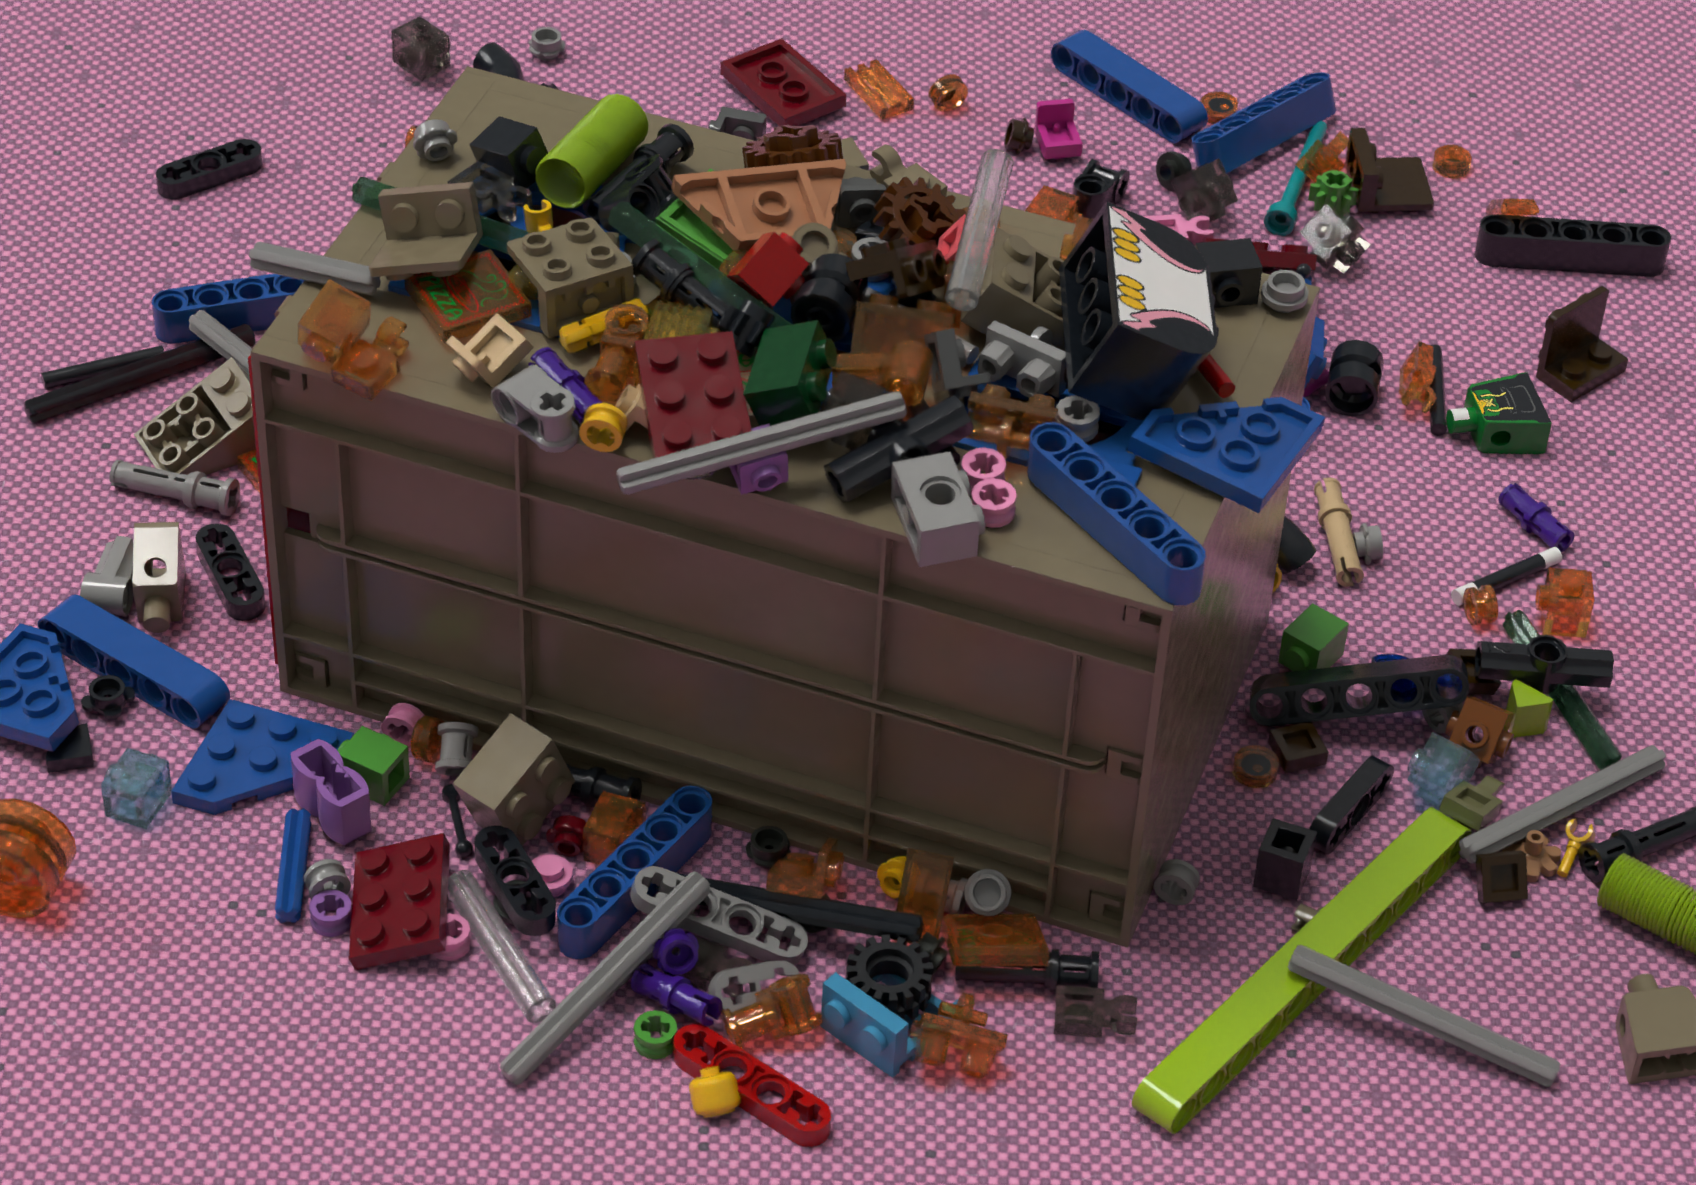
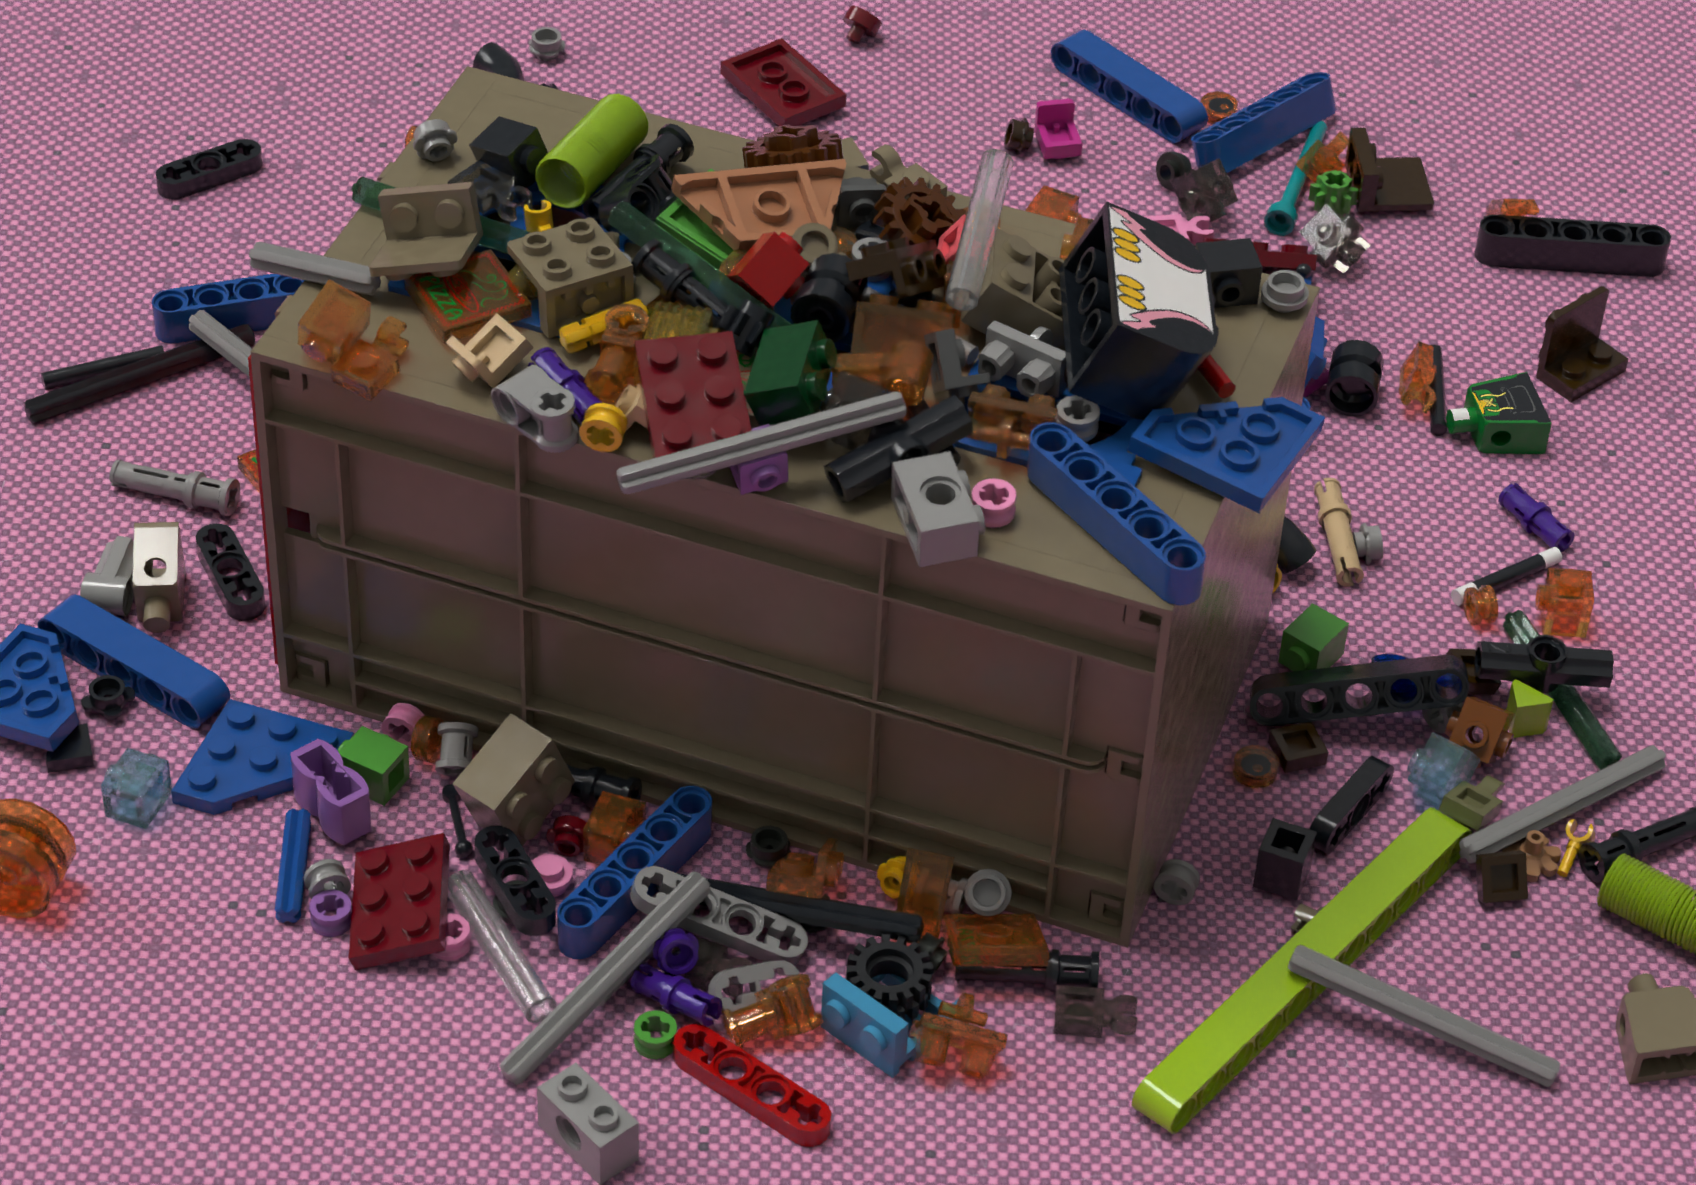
dark tan slope [134,357,257,475] -> none
clear smoke brick [391,16,451,81] -> none
yellow piece [689,1066,741,1118] -> none
dark grey bracket [708,106,767,141] -> none
clear orange tile [844,59,914,120] -> none
clear orange tile [928,74,968,111] -> none
bright pink bush [961,448,1006,493] -> none
black piece [1070,159,1130,226] -> none
clear orange tile [1432,144,1472,179] -> none
none -> light grey brick [537,1063,639,1185]
none -> dark red tile [843,5,882,44]

